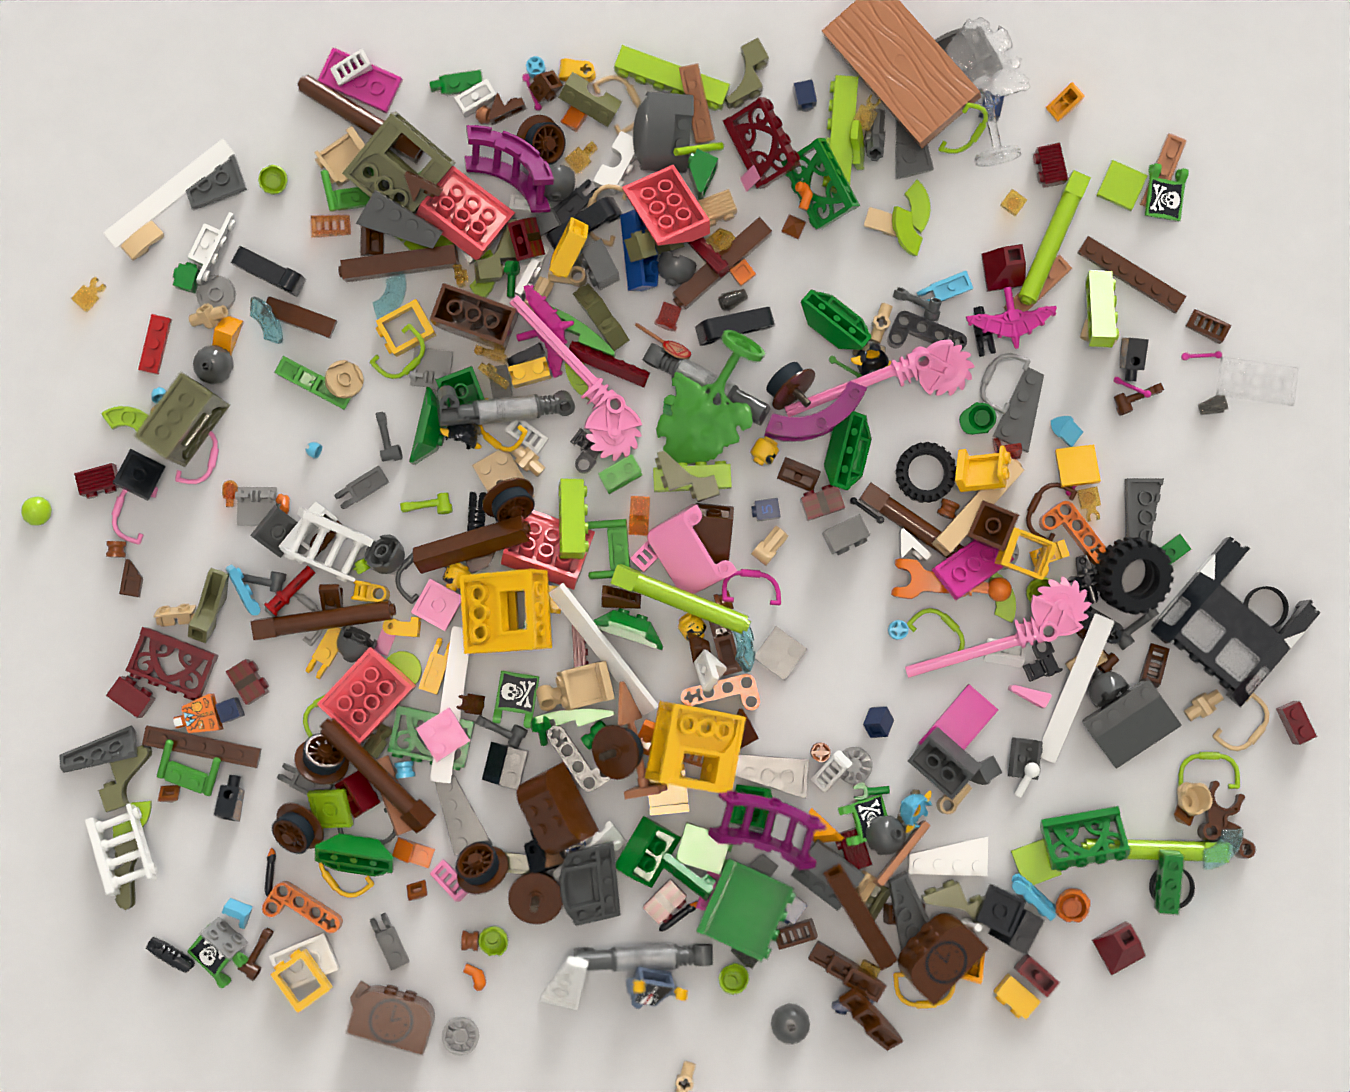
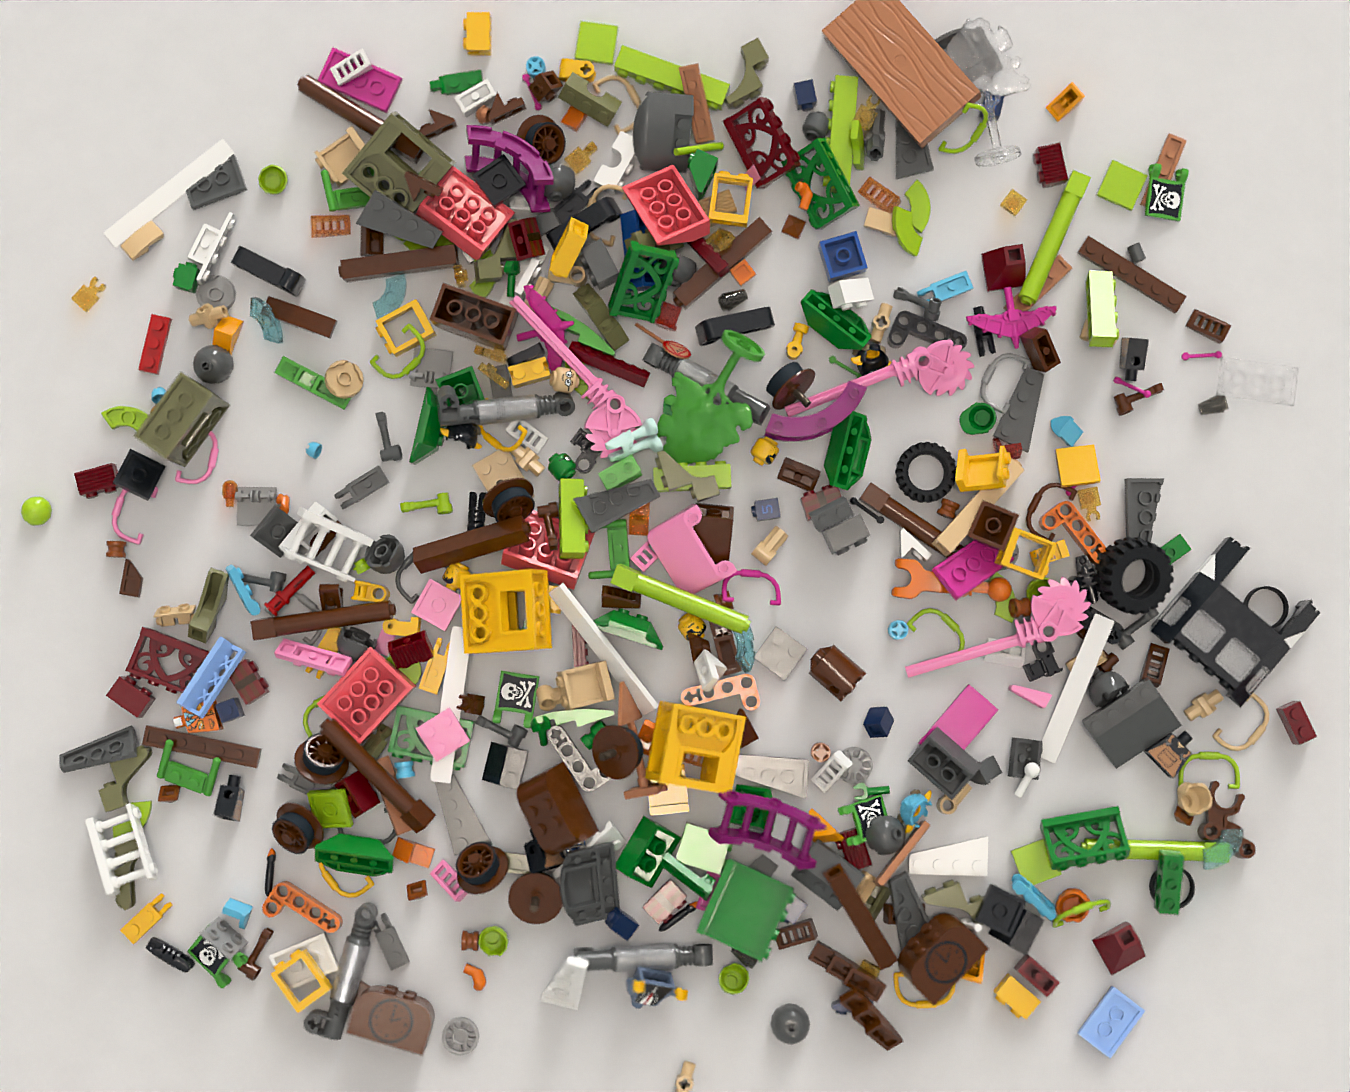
reddish brown tile [466,552,495,573] -> none
none -> yellow hinge [120,893,173,944]
none -> light blue fence [176,636,246,719]
none -> bright pink hinge [274,638,353,677]
none -> piece [304,903,378,1040]
none -> dark red brick [388,630,433,669]
none -> reddish brown slope [419,109,457,140]
none -> yellow brick [463,12,491,56]
none -> black plate [472,154,526,208]
none -> reddish brown brick [537,502,559,551]
none -> green head [548,453,576,481]
none -> tan head [549,367,579,393]
none -> dark grey wing [573,479,660,533]
none -> lime tile [575,21,618,65]
none -> light aqua piece [605,418,663,462]
none -> dark blue brick [605,906,640,941]
none -> green fence [608,240,679,324]
none -> yellow window [709,171,753,228]
none -> yellow leg [786,322,809,360]
none -> dark grey head [802,111,829,141]
none -> dark grey brick [808,496,854,532]
none -> reddish brown cylinder [809,644,866,701]
none -> blue brick [818,231,868,283]
none -> white brick [828,277,874,311]
none -> clear orange slope [858,177,901,214]
none -> dark orange wheel [1009,598,1031,618]
none -> reddish brown brick [1020,327,1061,372]
none -> lime piece [1052,899,1111,928]
none -> light blue plate [1077,986,1145,1058]
none -> dark grey hinge [1127,242,1146,264]
none -> torso [1143,731,1193,778]

